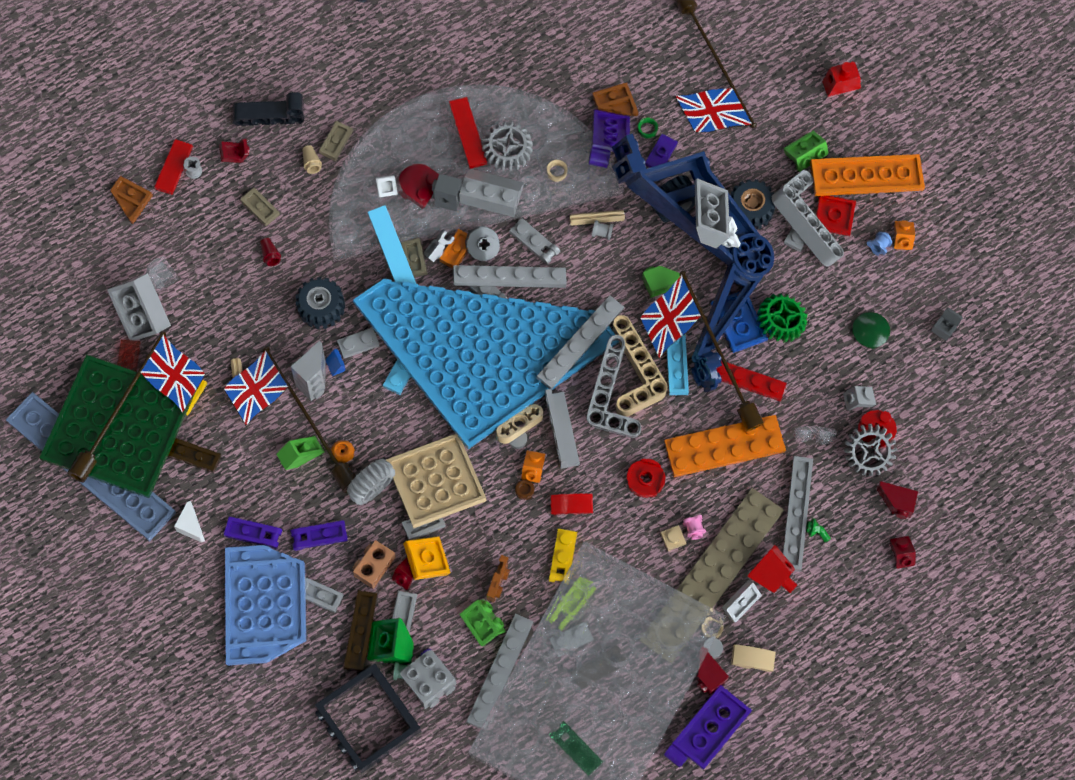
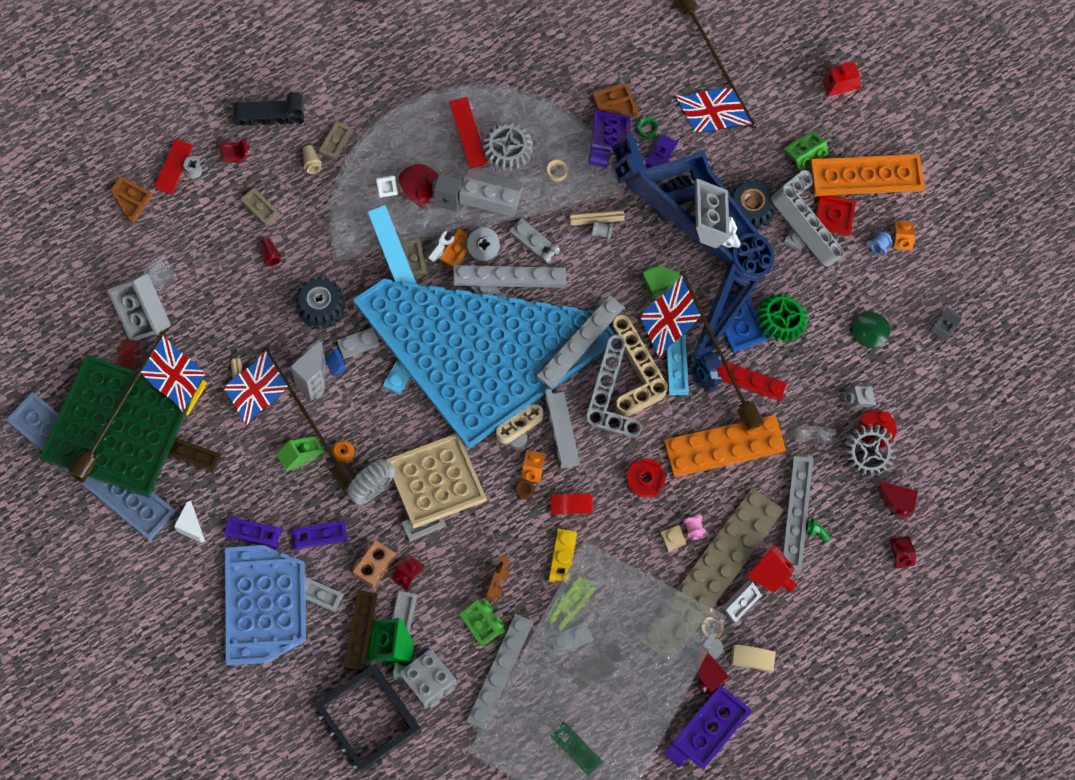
light orange tile [403,537,451,580] -> none

